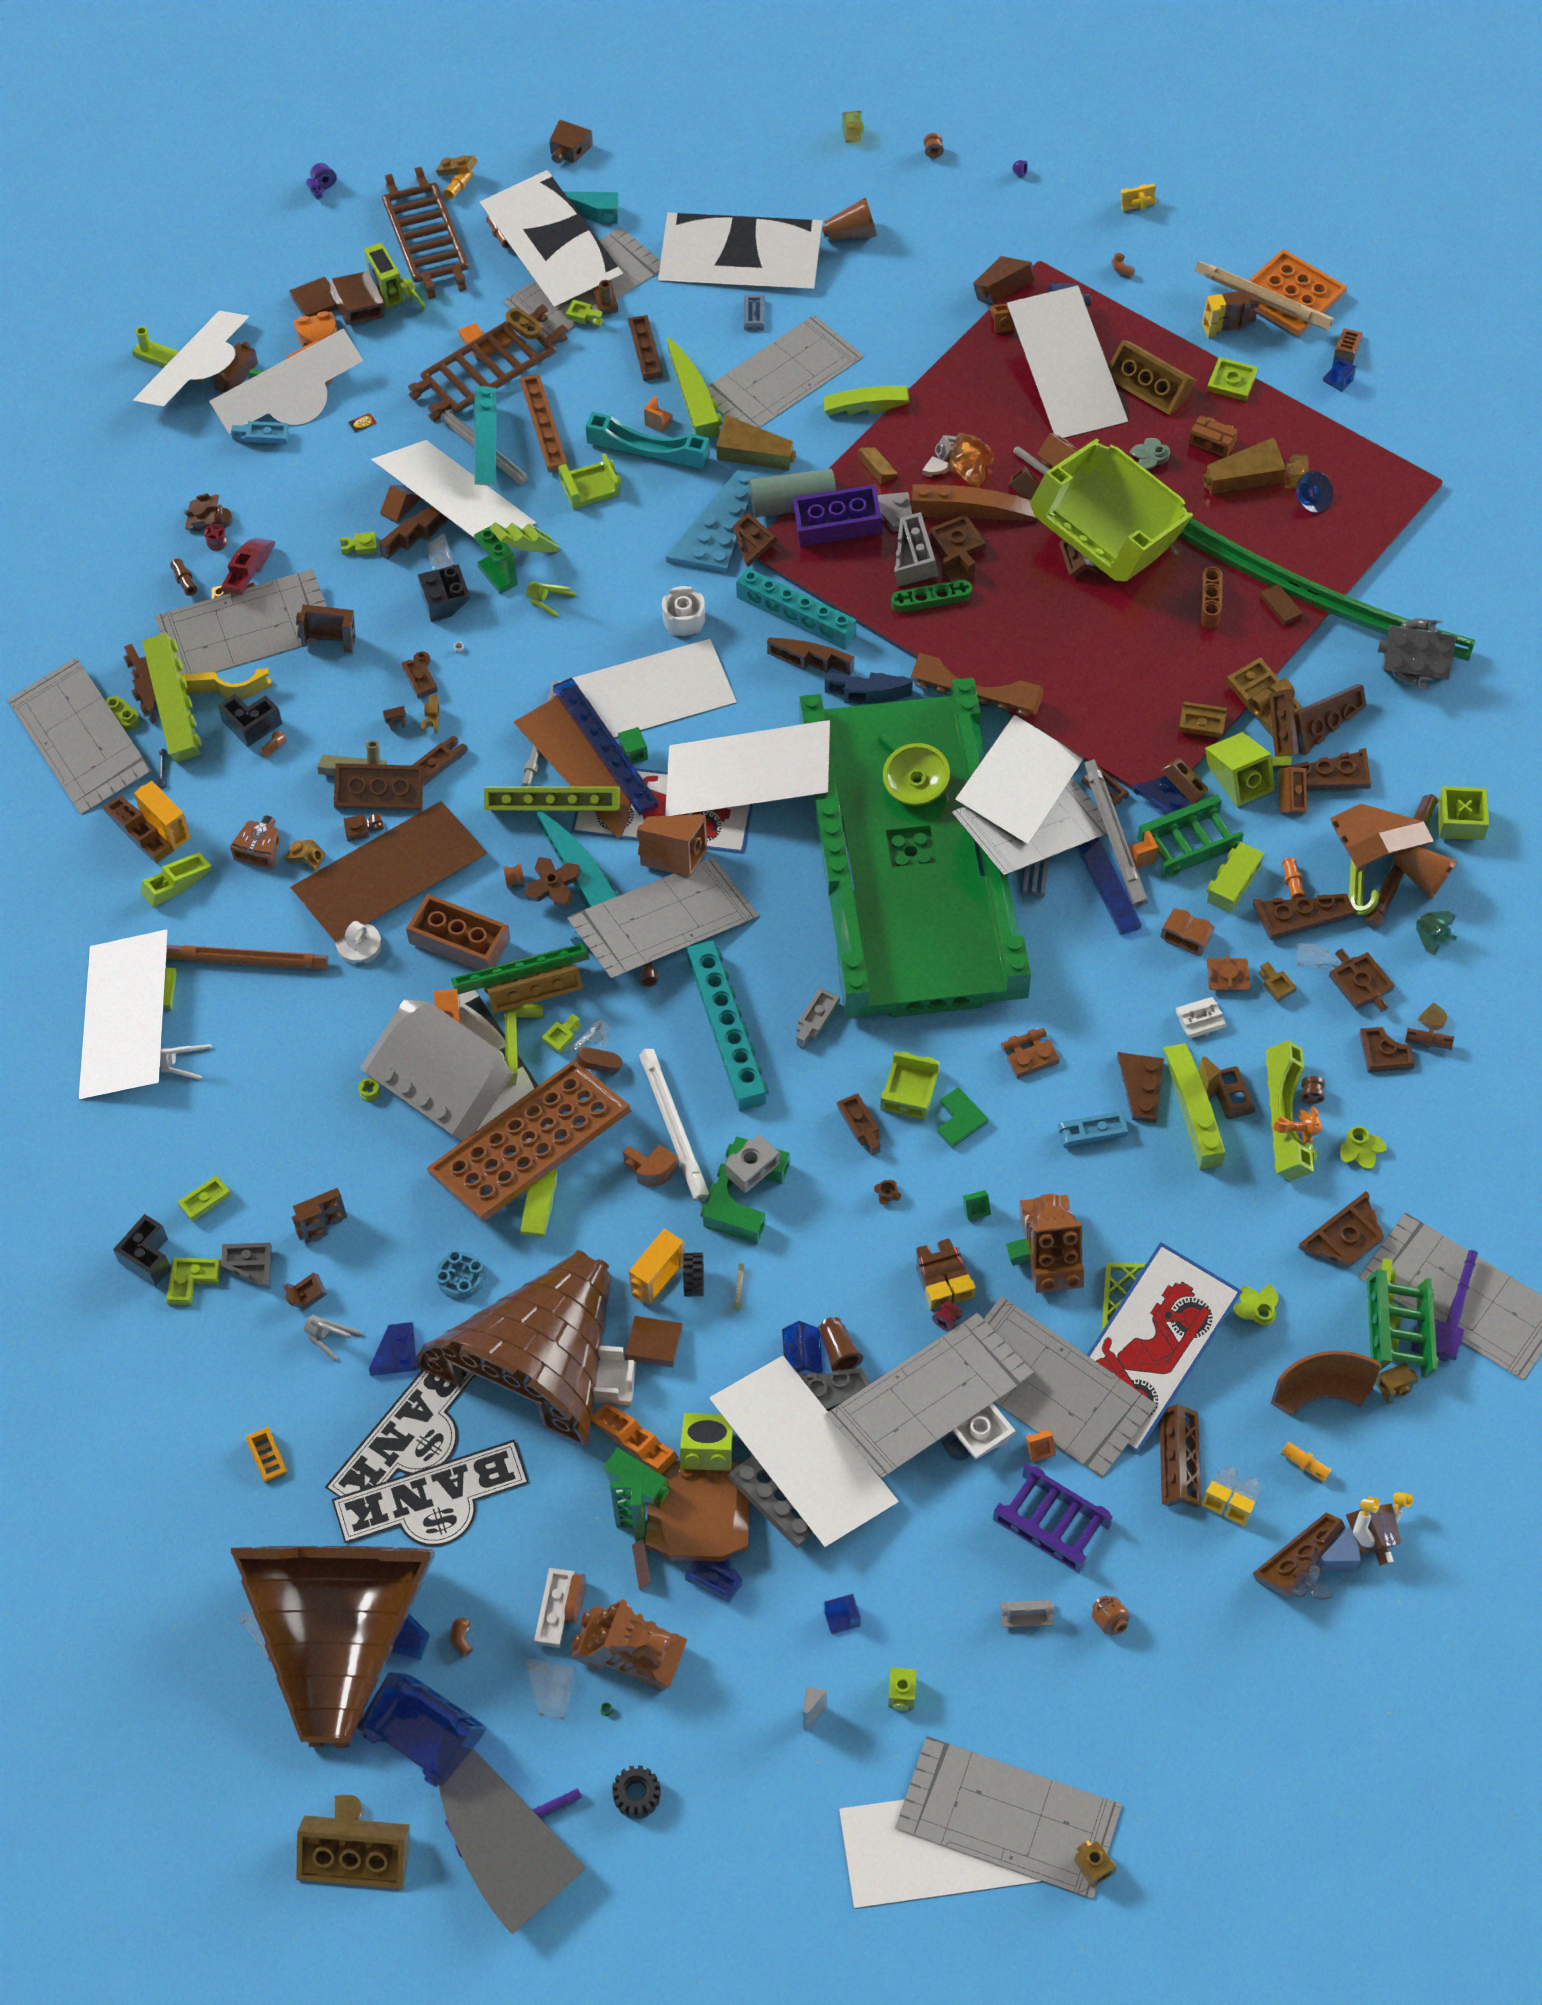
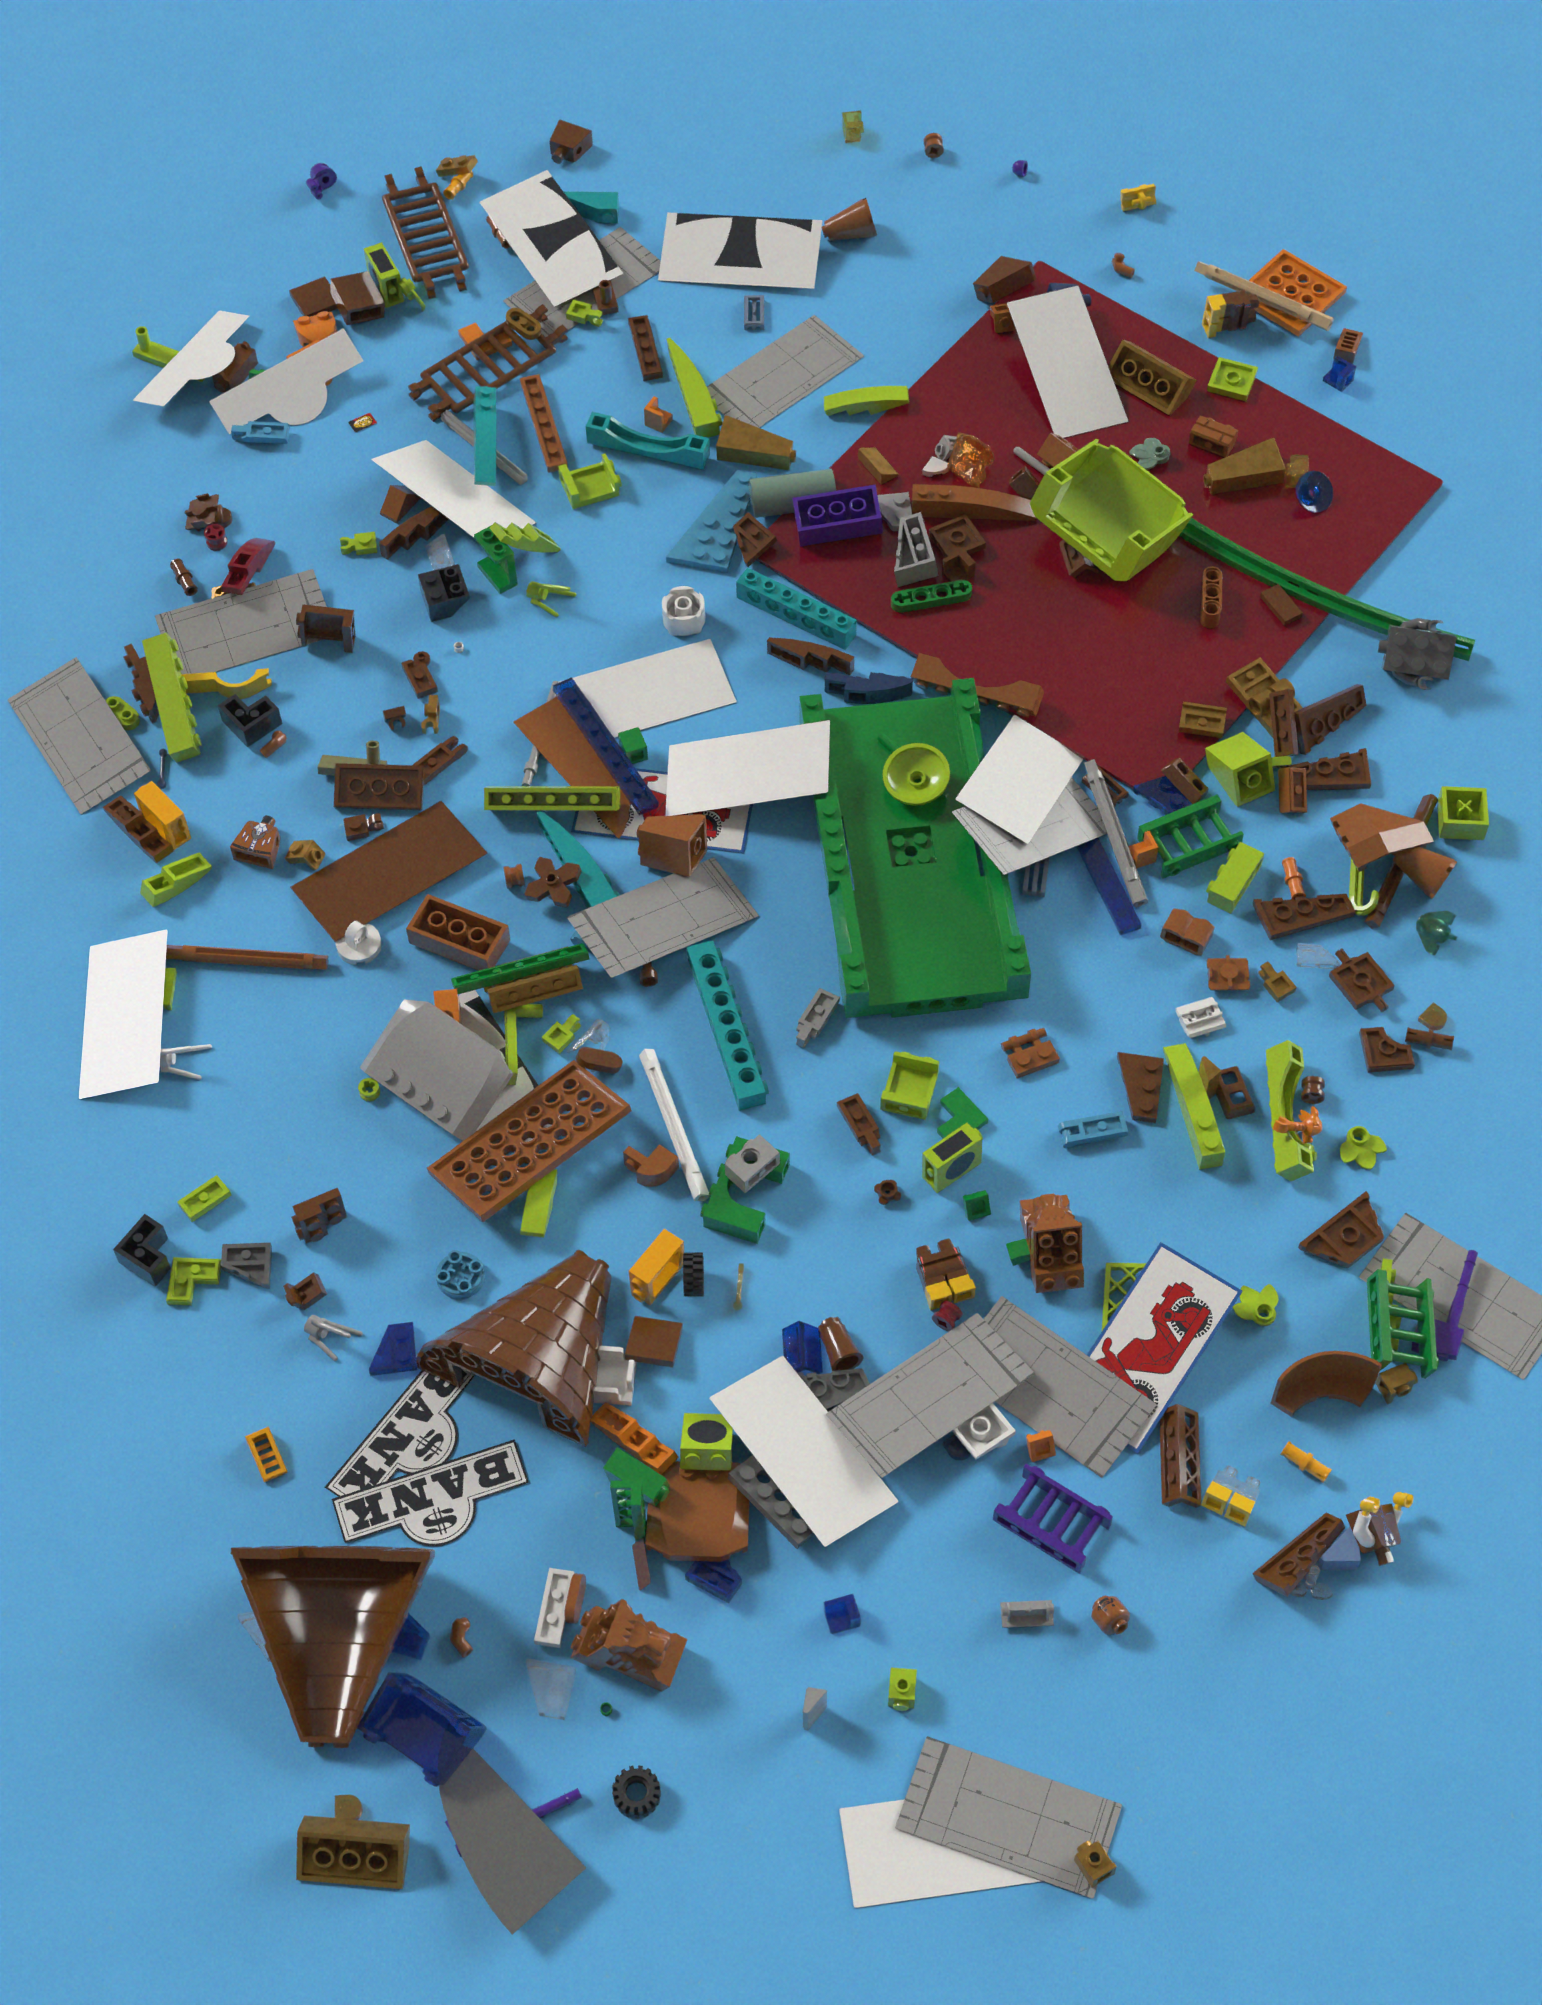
none -> lime brick [922,1123,983,1193]

